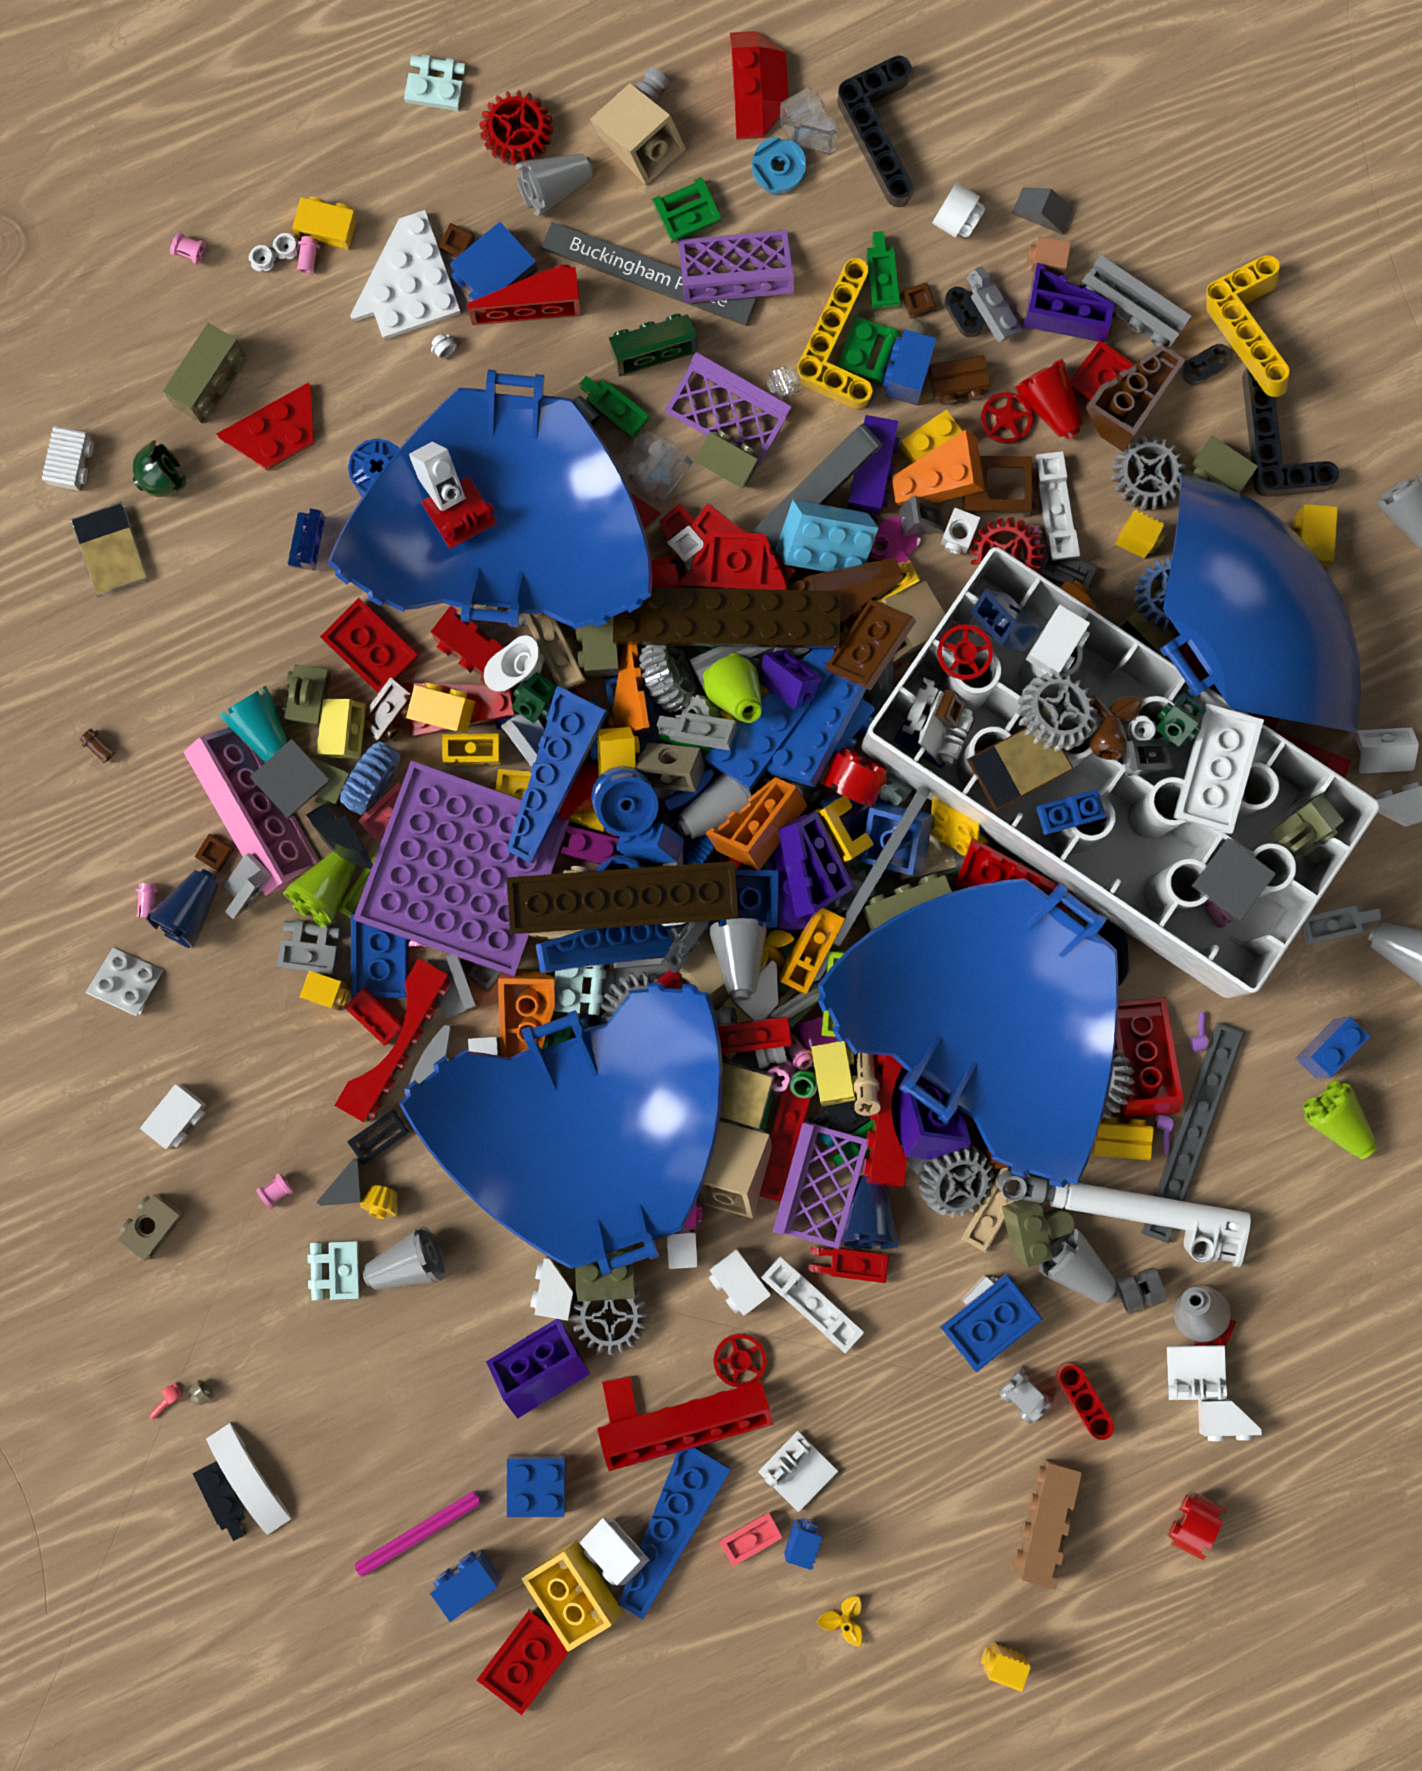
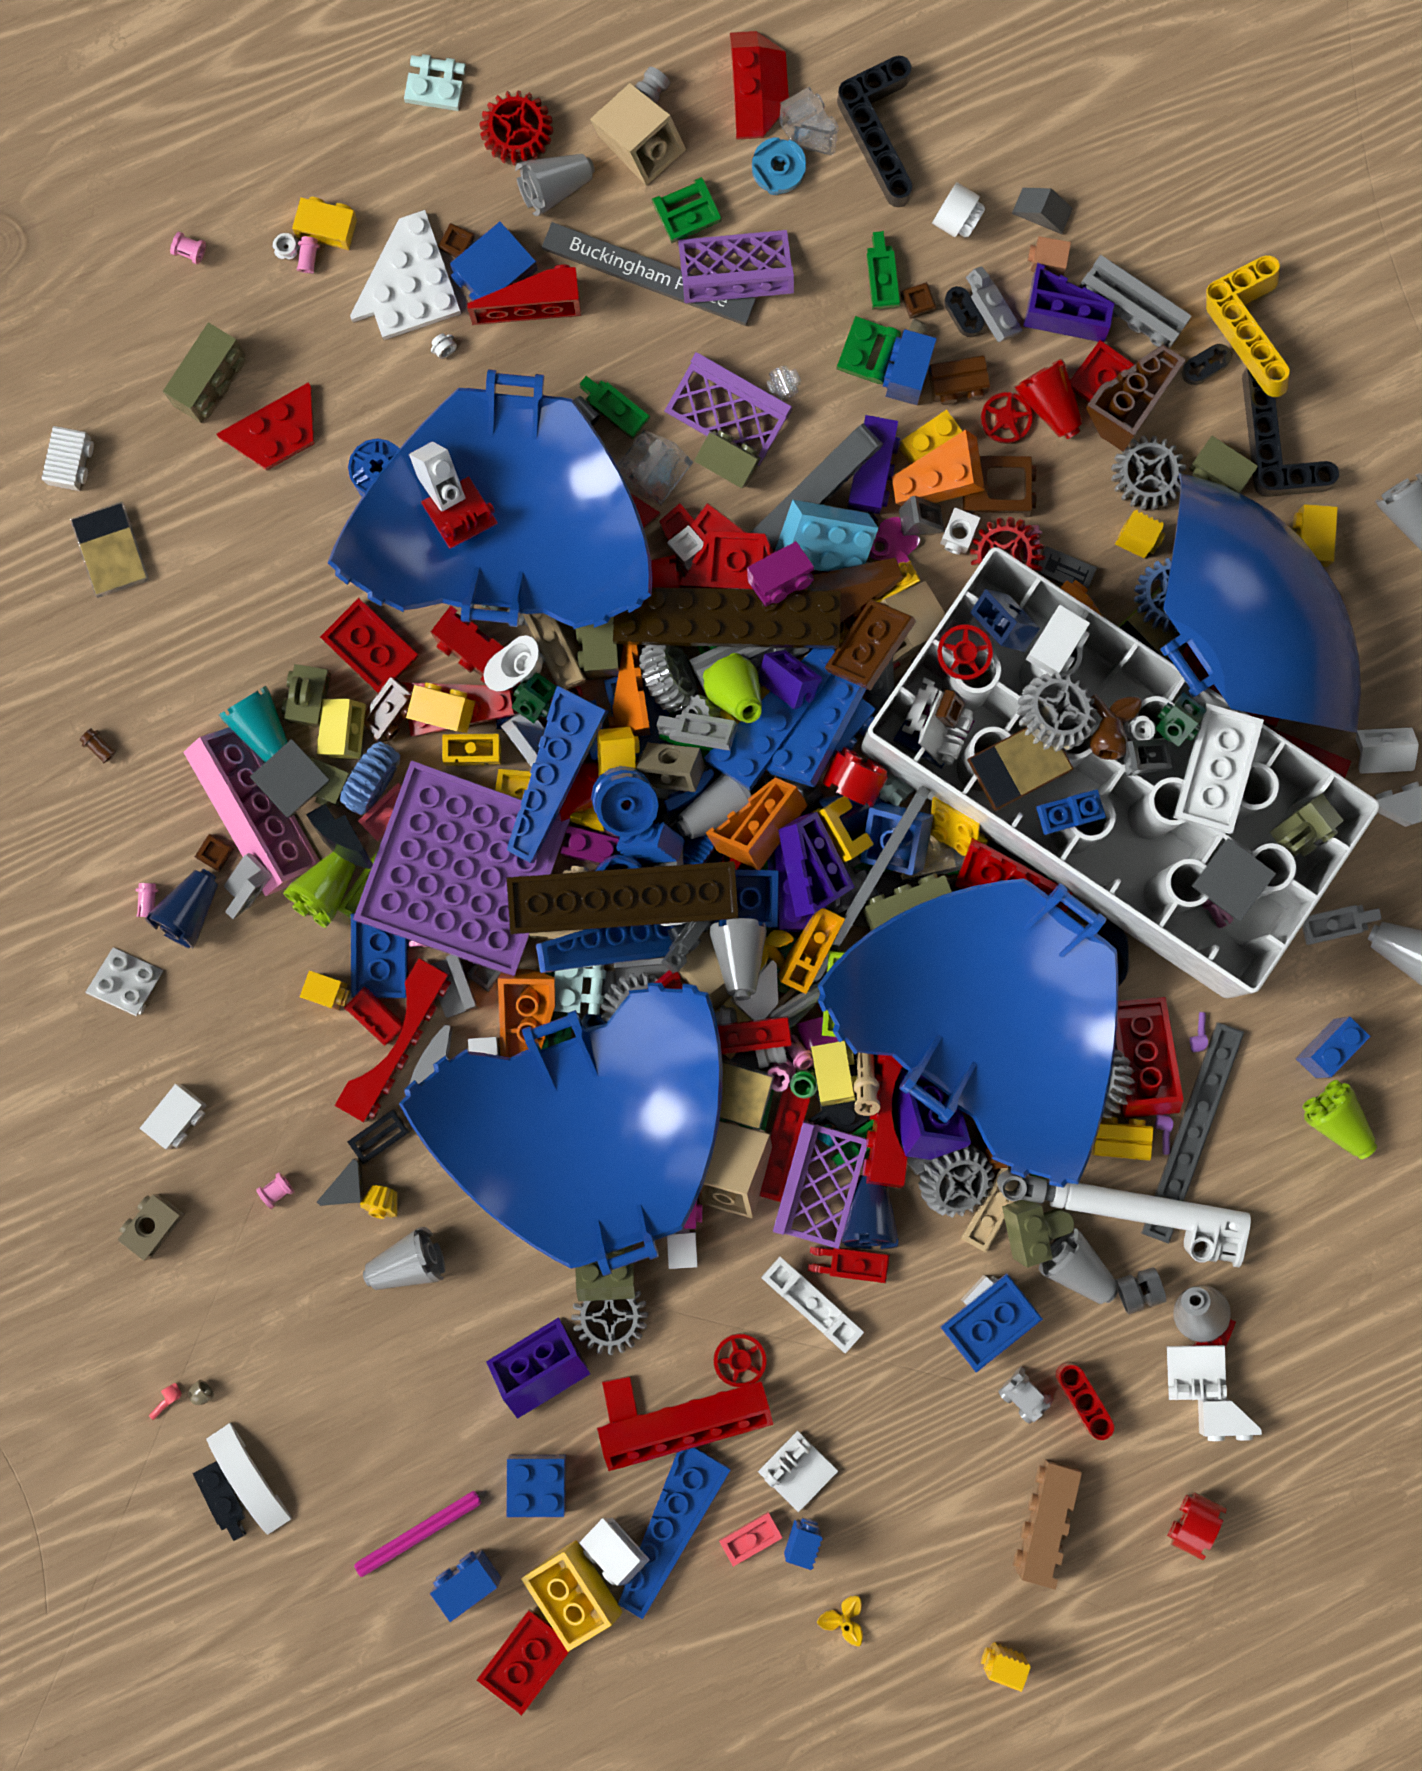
dark green cylinder [133,440,186,498] -> none
white plate [249,245,276,272] -> none
light grey plate [277,919,341,975] -> none
clear blue bracket [288,508,326,571] -> none
light aqua plate [308,1241,360,1300] -> none
white slope [530,1257,574,1320] -> none
dark green slope [609,314,697,376] -> none
white piece [708,1248,771,1316] -> none
yellow beam [797,258,872,410] -> none
white slope [1035,451,1080,561] -> none
none -> magenta brick [747,541,814,607]

